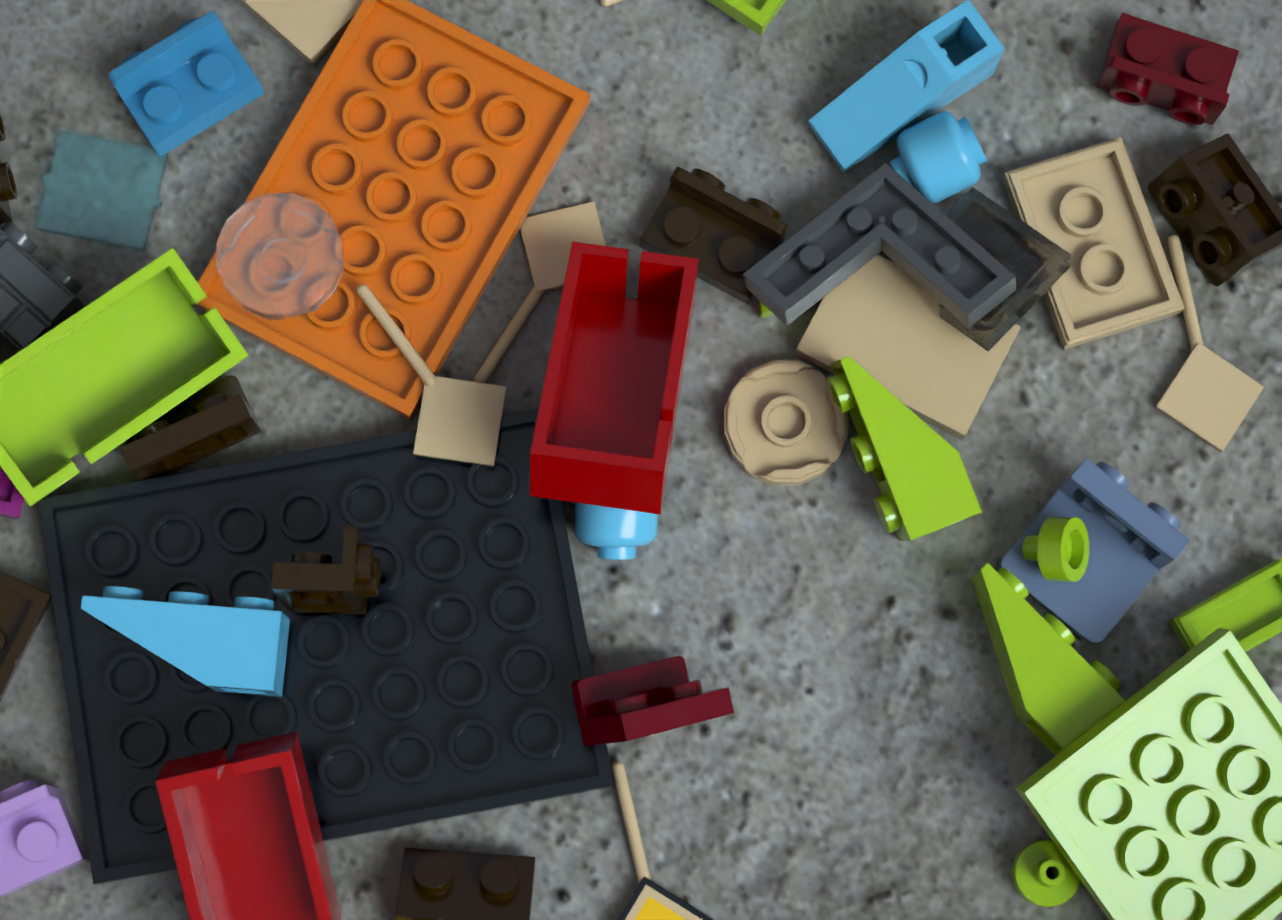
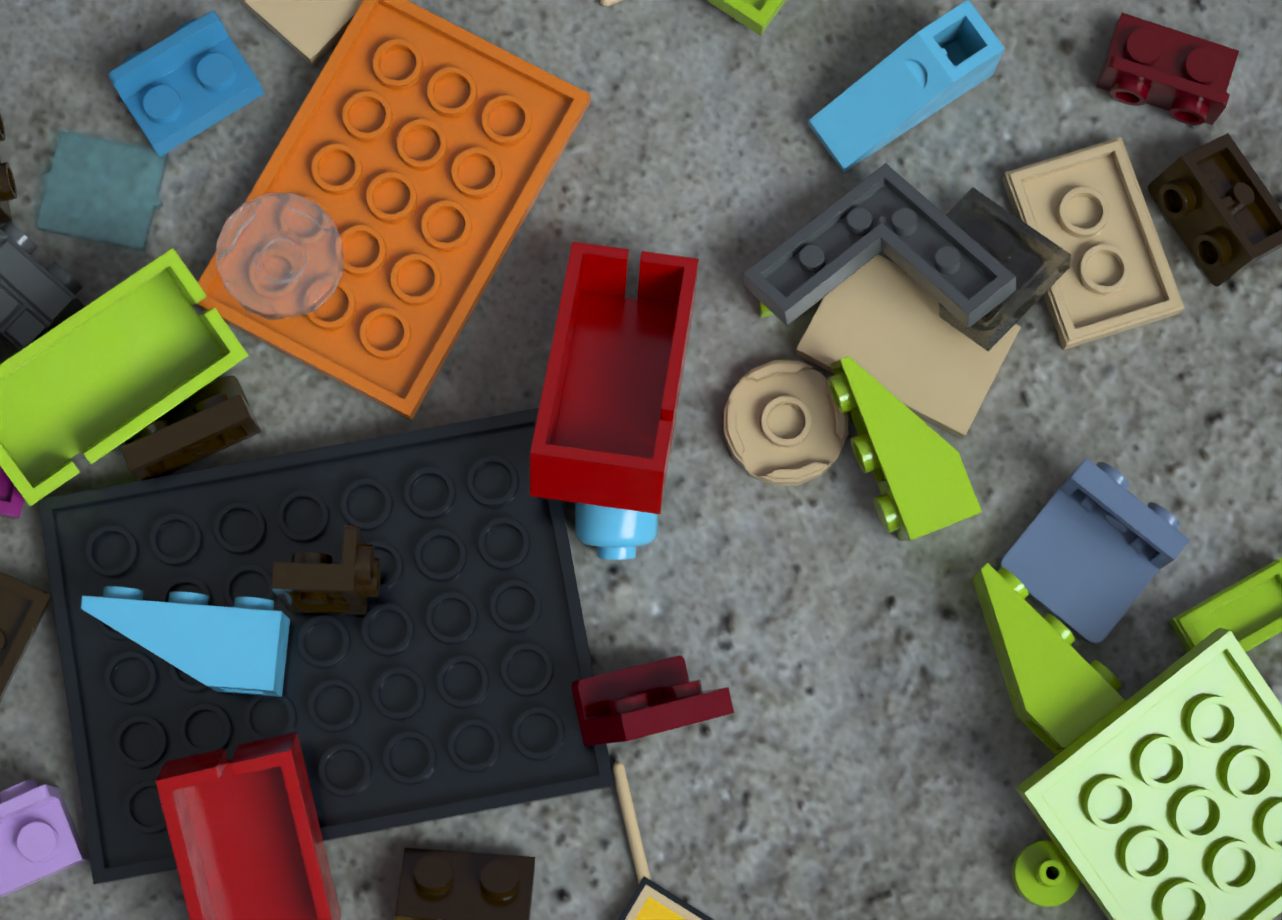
tan piece [357,284,507,466] -> none
tan piece [473,201,606,383] -> none
dark brown bracket [639,167,787,304] -> none
medium azure head [890,111,988,203] -> none
lime tile [1022,517,1089,582] -> none
tan piece [1155,235,1264,452] -> none

